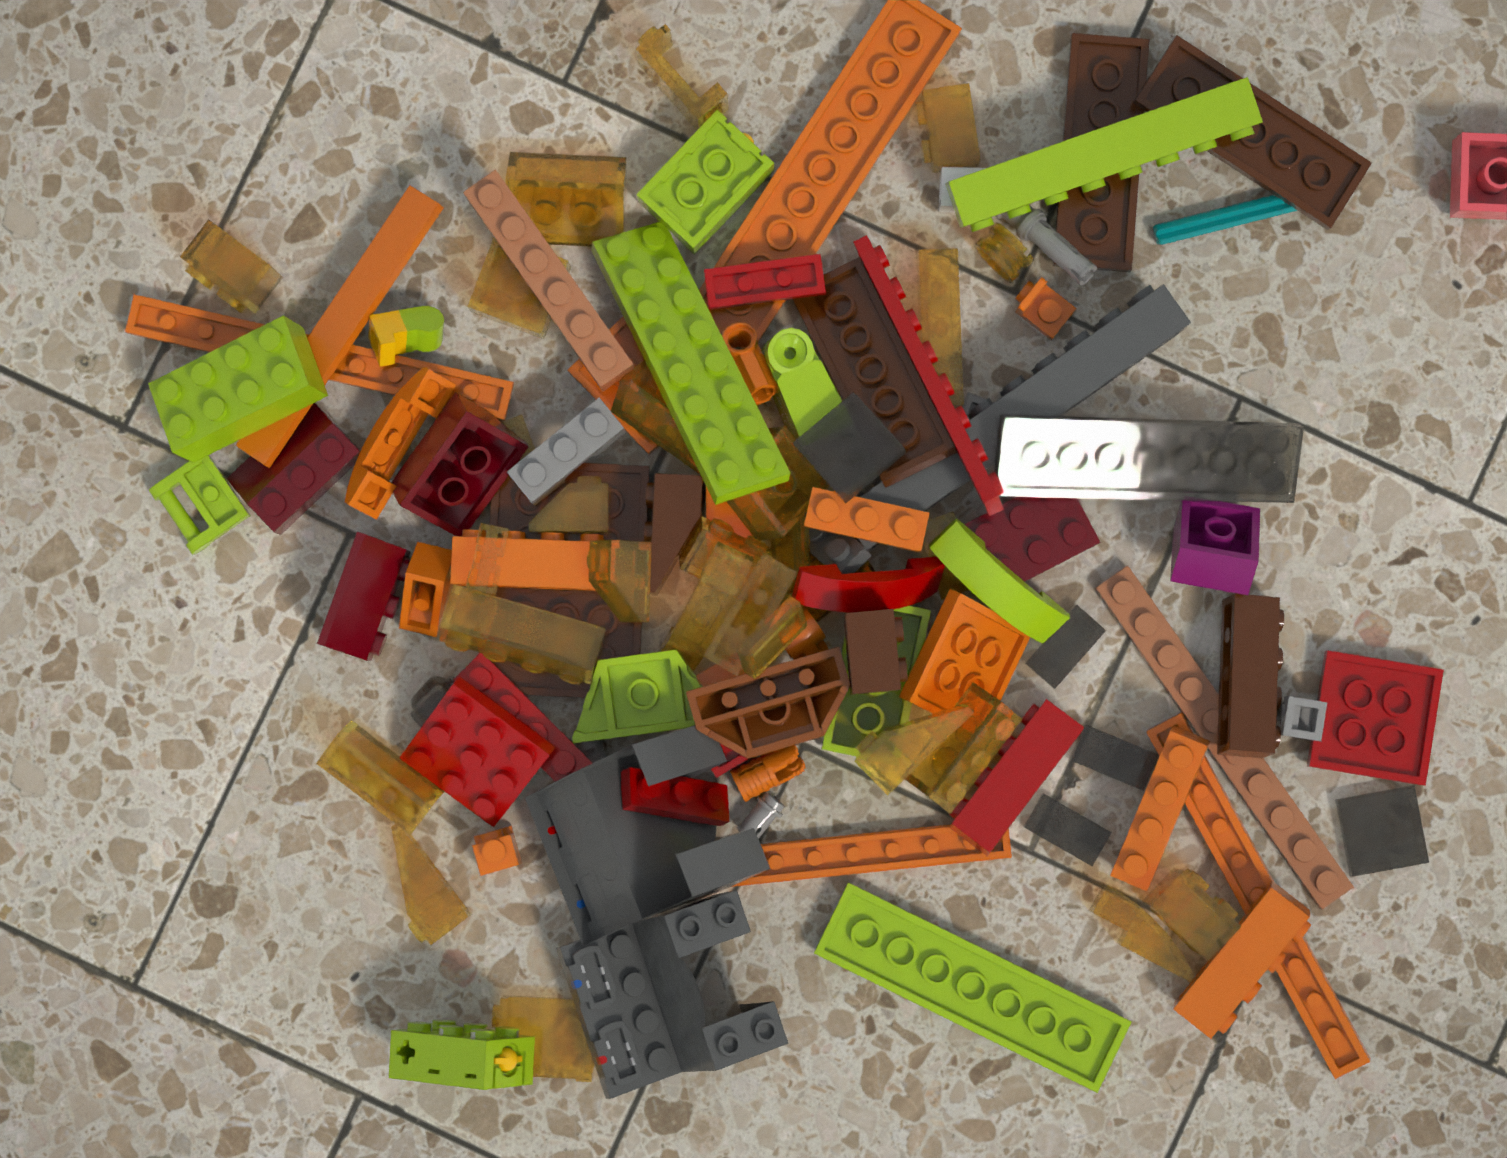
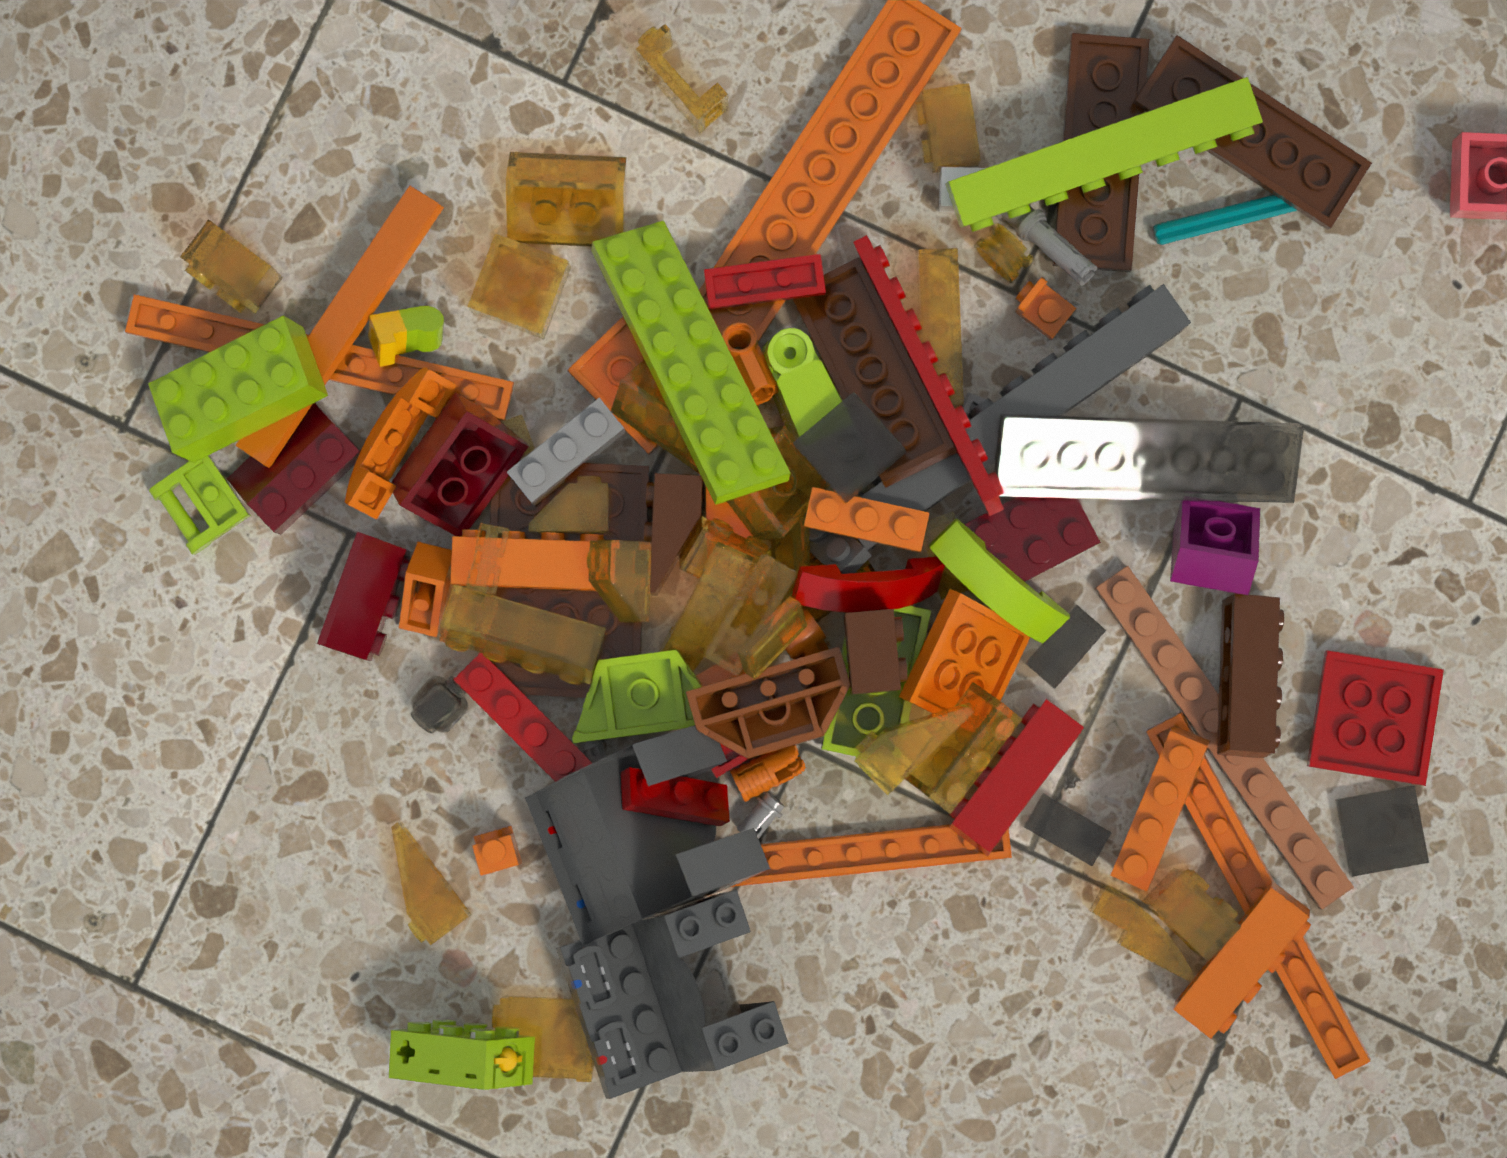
clear yellow brick [316,720,444,835] -> none
red plate [399,676,555,828] -> none
nougat brick [463,169,635,392] -> none
lime piece [636,110,774,255] -> none
lime plate [814,882,1132,1093] -> none
clear smoke tile [1070,724,1158,791] -> none
light grey brick [1276,696,1327,741] -> none

